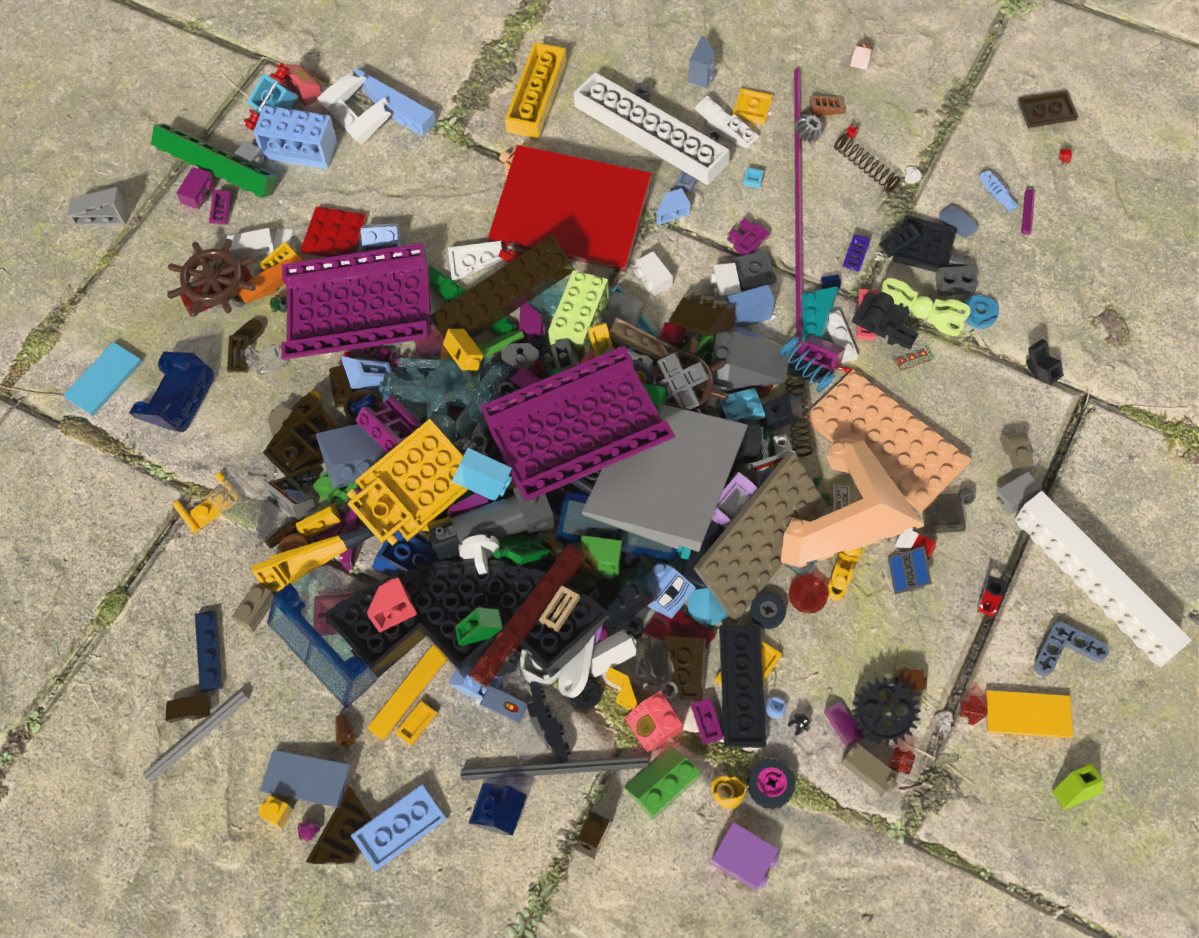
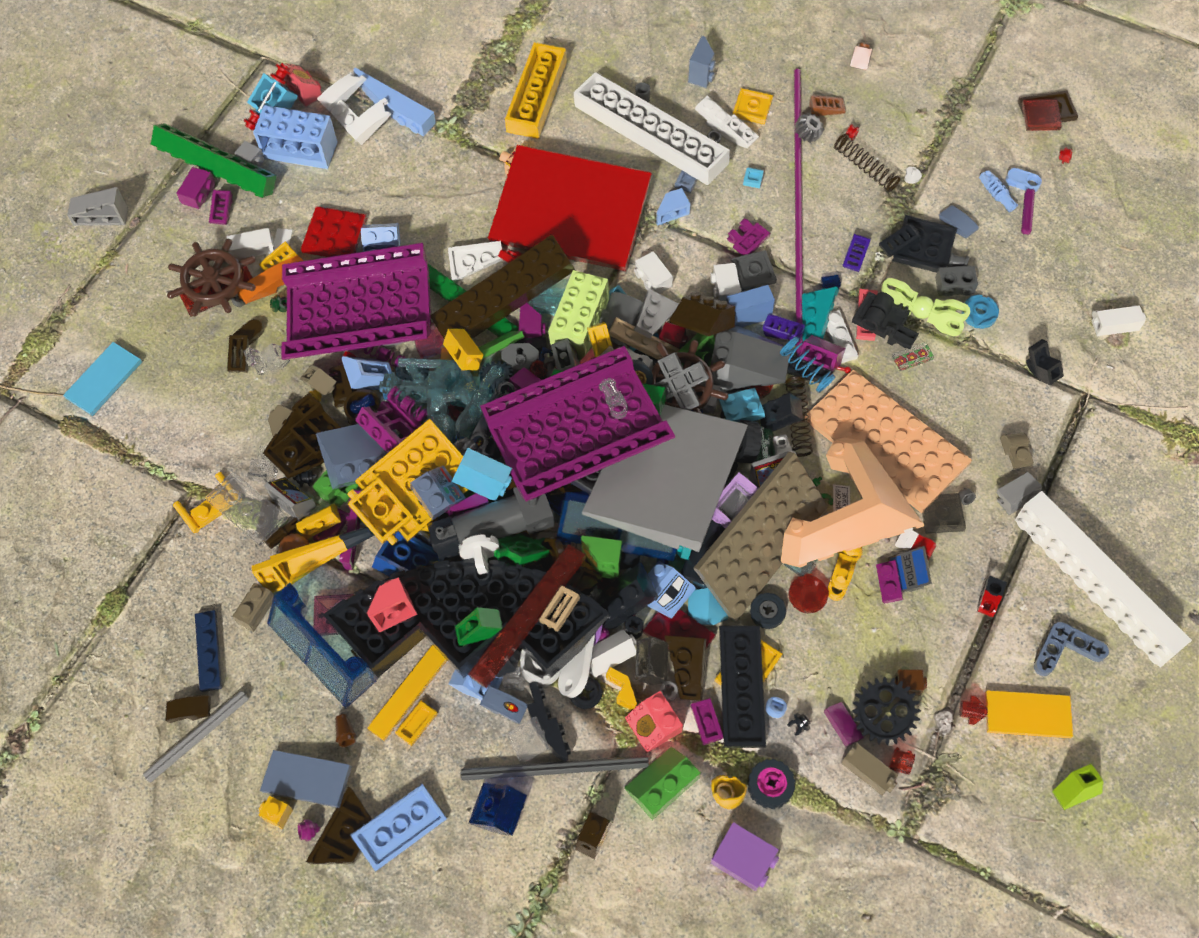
clear blue windscreen [129,351,214,432] -> none
none -> dark tan slope [300,365,336,396]
none -> magenta piece [387,386,429,422]
none -> sand blue slope [410,465,466,520]
none -> clear connector [599,378,628,419]
none -> light grey wing [634,289,678,338]
none -> dark purple slope [763,314,805,342]
none -> magenta plate [876,560,904,604]
none -> light blue piece [1006,168,1042,192]
none -> clear red tile [1022,99,1062,131]
none -> white brick [1092,305,1146,336]

